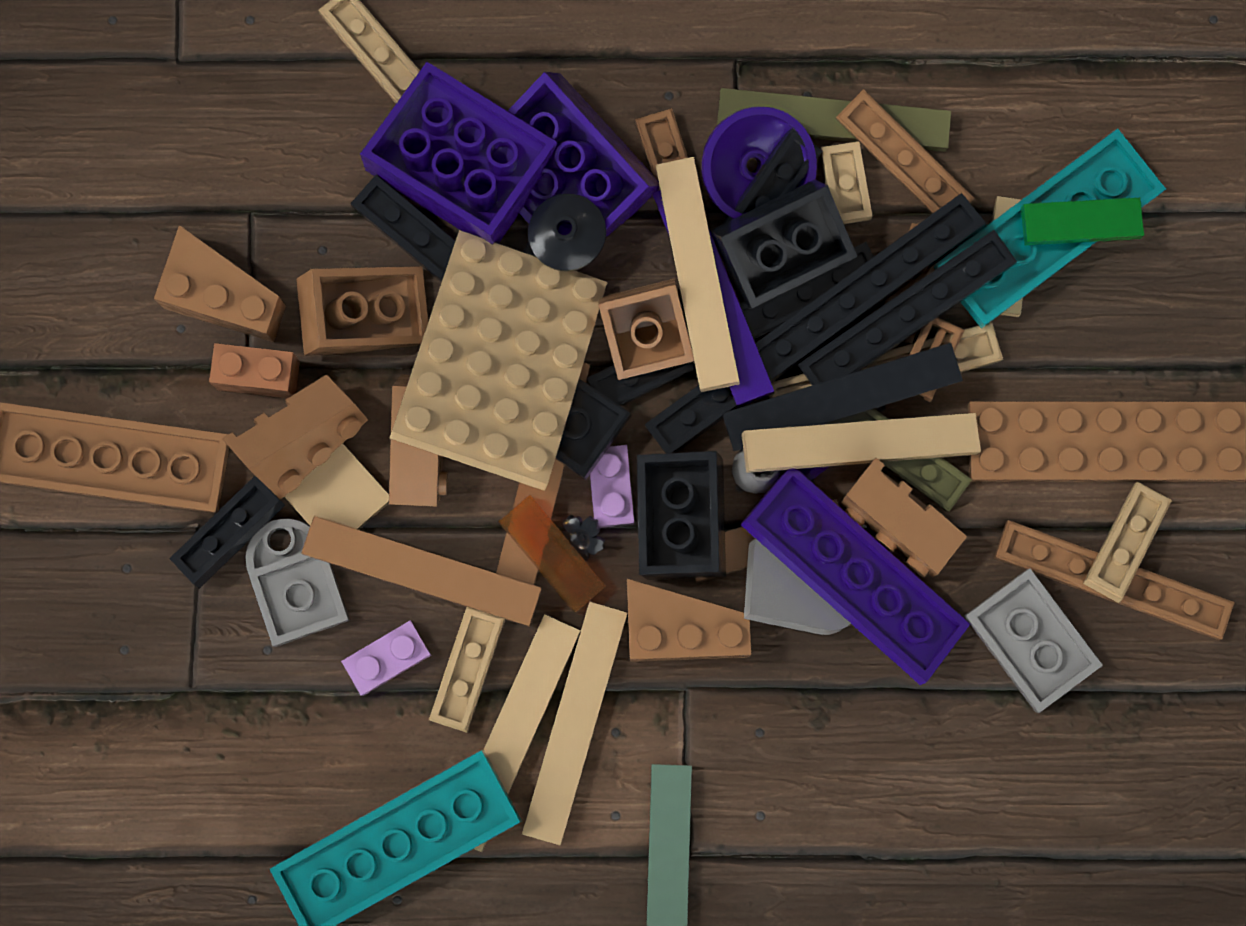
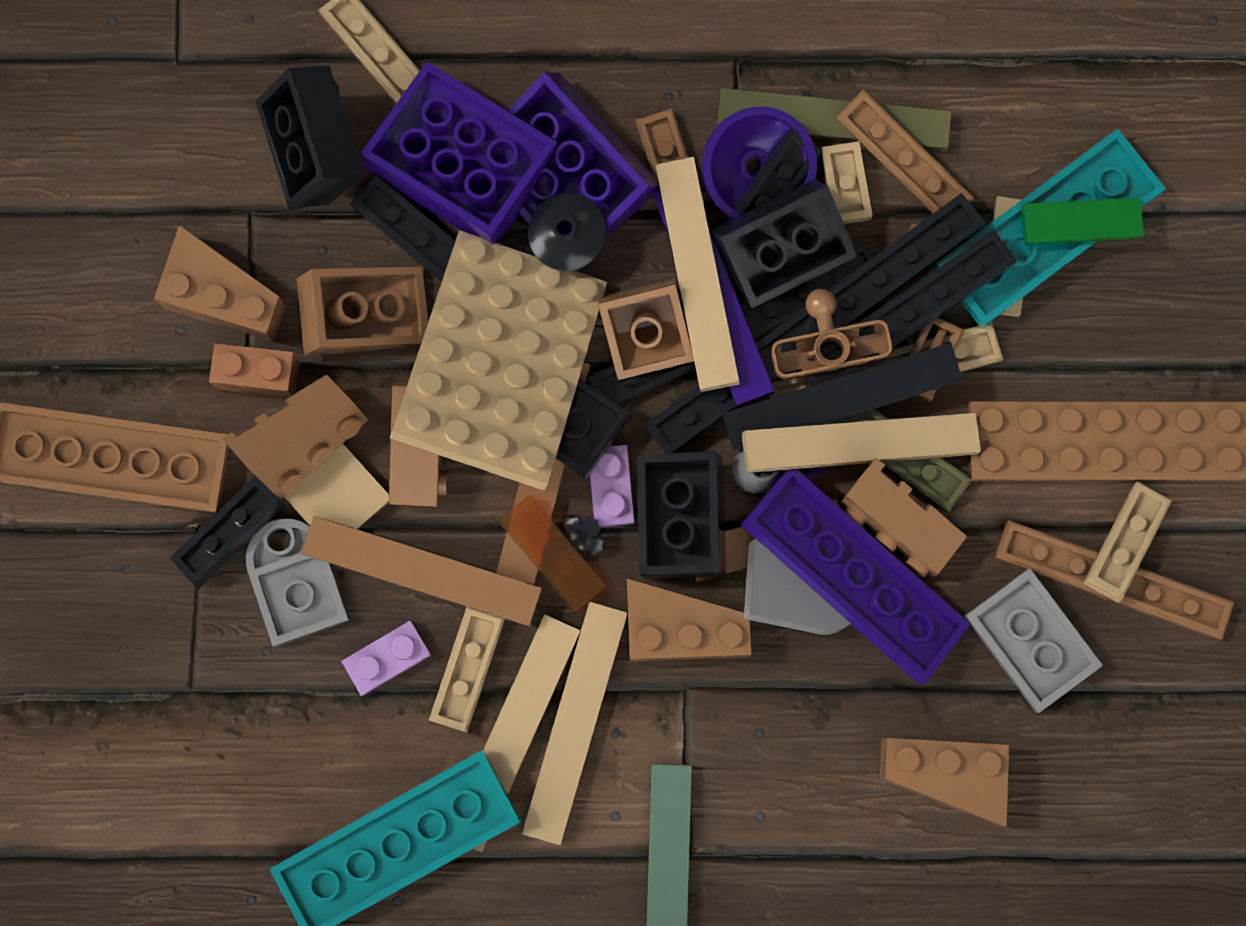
none -> black brick [255,65,364,209]
none -> medium nougat piece [771,289,892,379]
none -> medium nougat wedge [880,738,1009,827]

